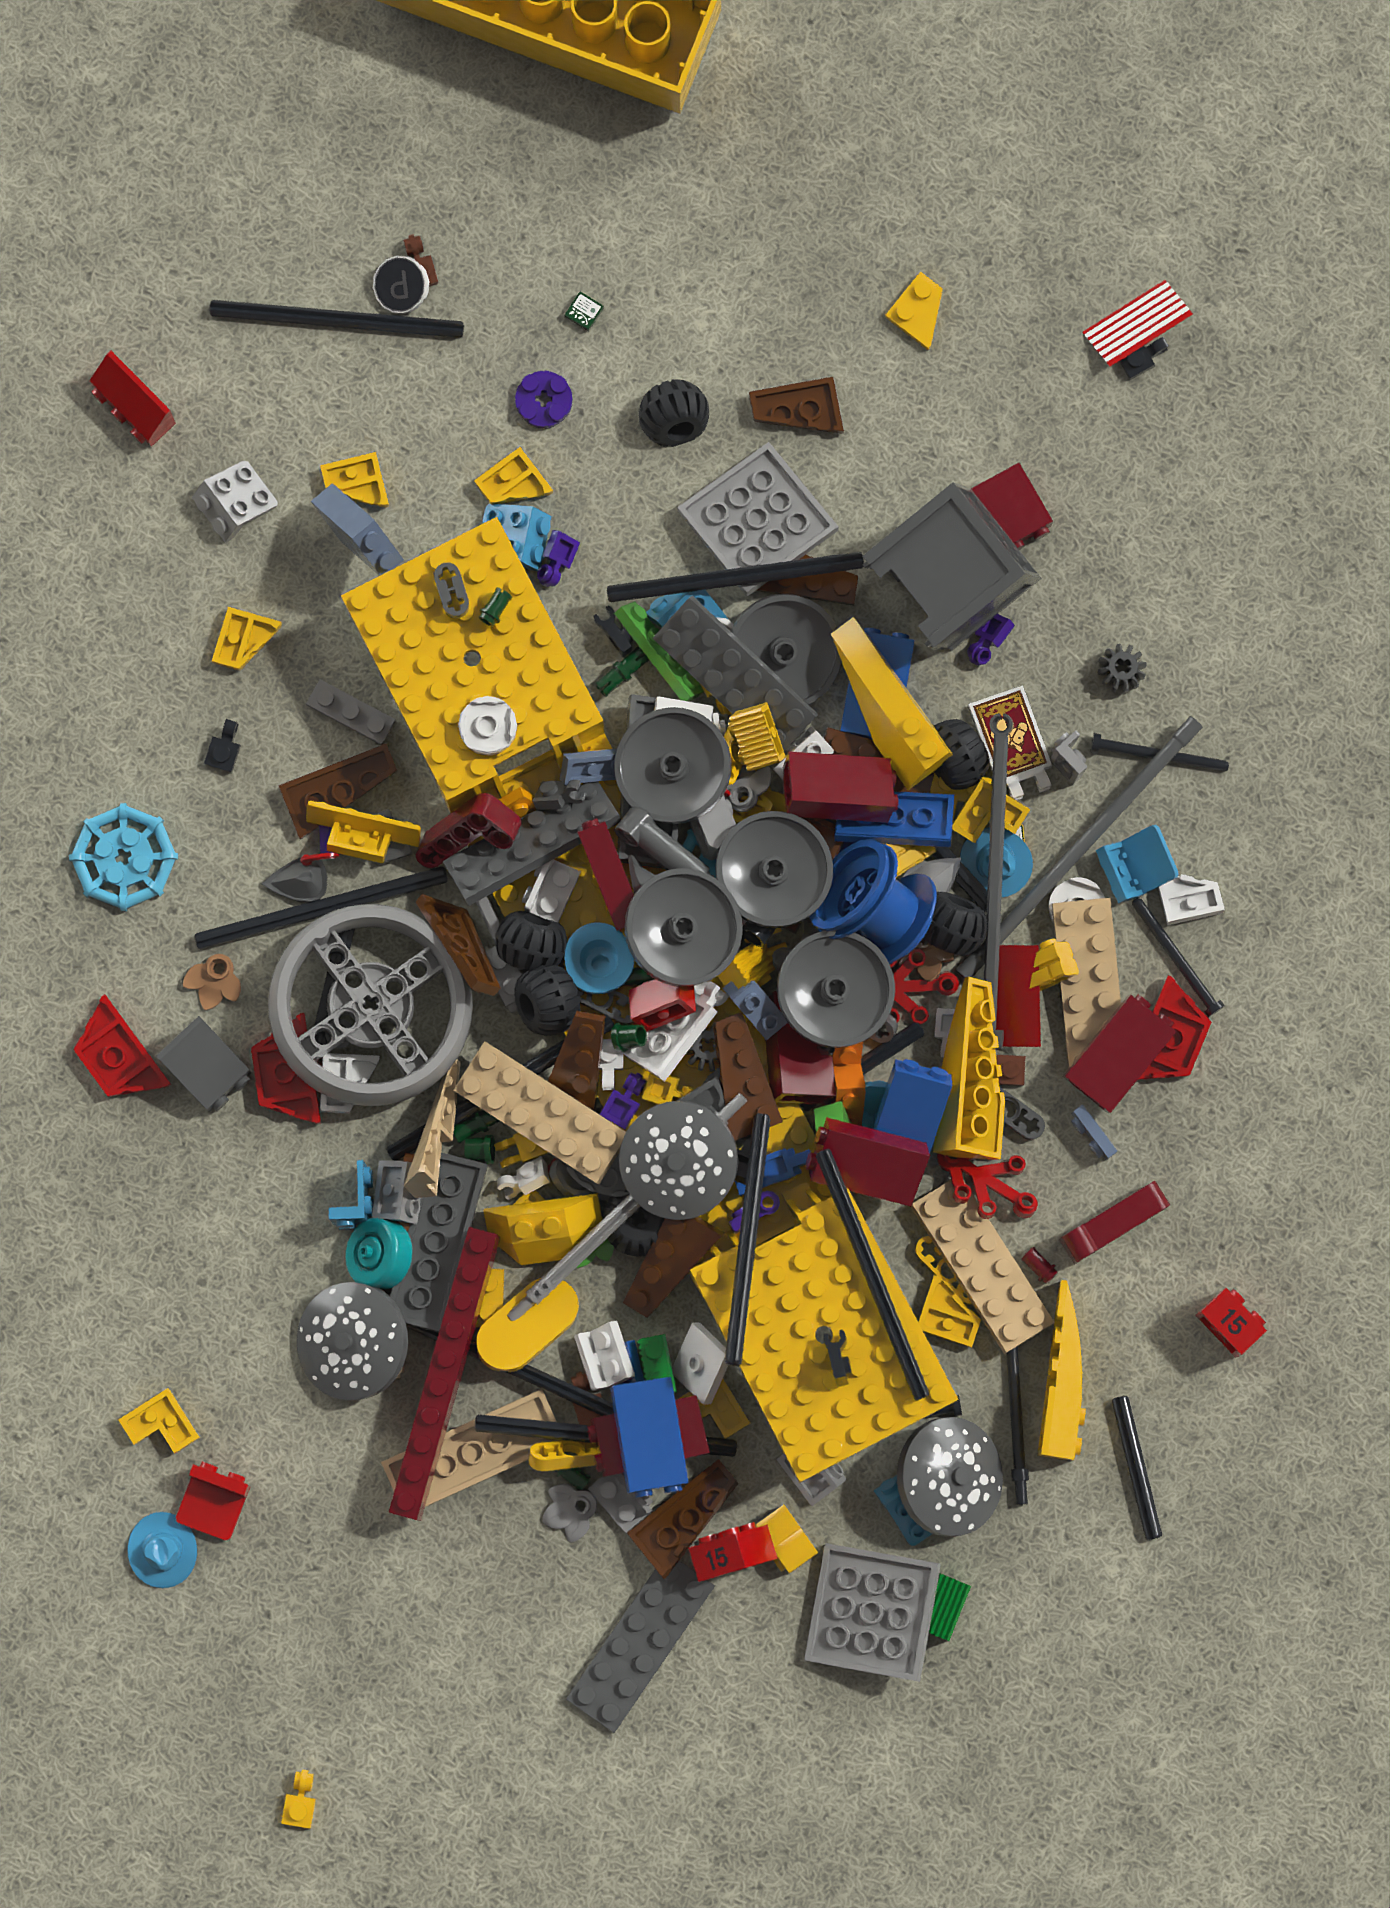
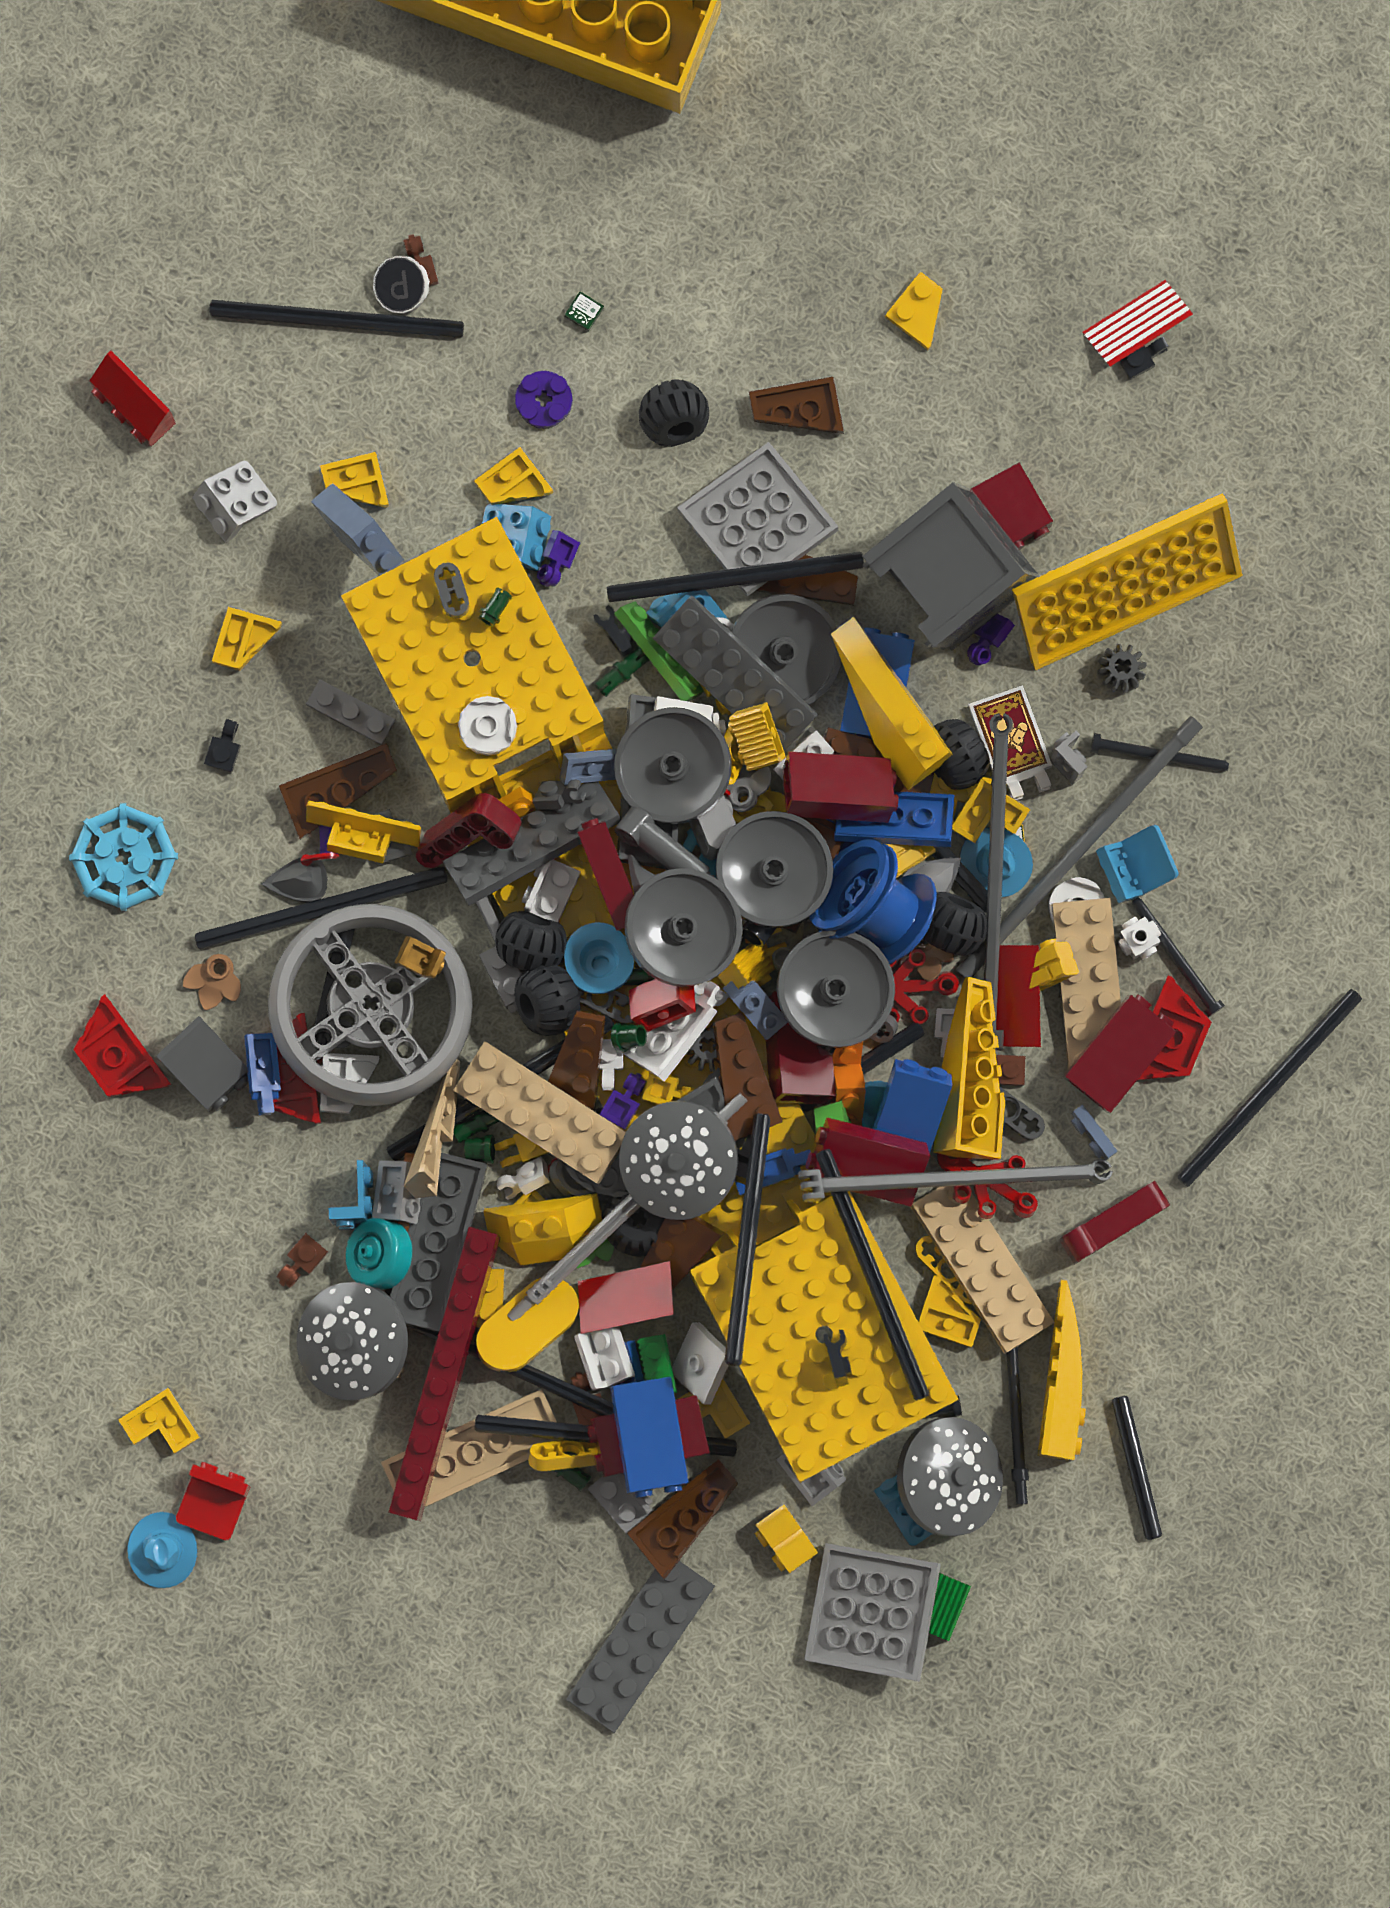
yellow plate [281,1769,316,1829] -> none
reddish brown wing [416,894,501,996] -> none
light grey plate [542,1484,597,1542] -> none
red brick [689,1522,778,1582] -> none
dark purple plate [729,1191,780,1234] -> none
dark red pin [1021,1247,1058,1284] -> none
white wing [1158,875,1225,925] -> none
red brick [1195,1288,1267,1358] -> none
none -> blue hinge [244,1033,281,1116]
none -> copper plate [276,1233,328,1288]
none -> pearl gold bracket [394,936,446,978]
none -> sticker [578,1261,674,1334]
none -> hinge [798,1158,1113,1202]
none -> yellow plate [1012,493,1243,671]
none -> white brick [1118,917,1161,960]
none -> black axle [1178,989,1362,1187]

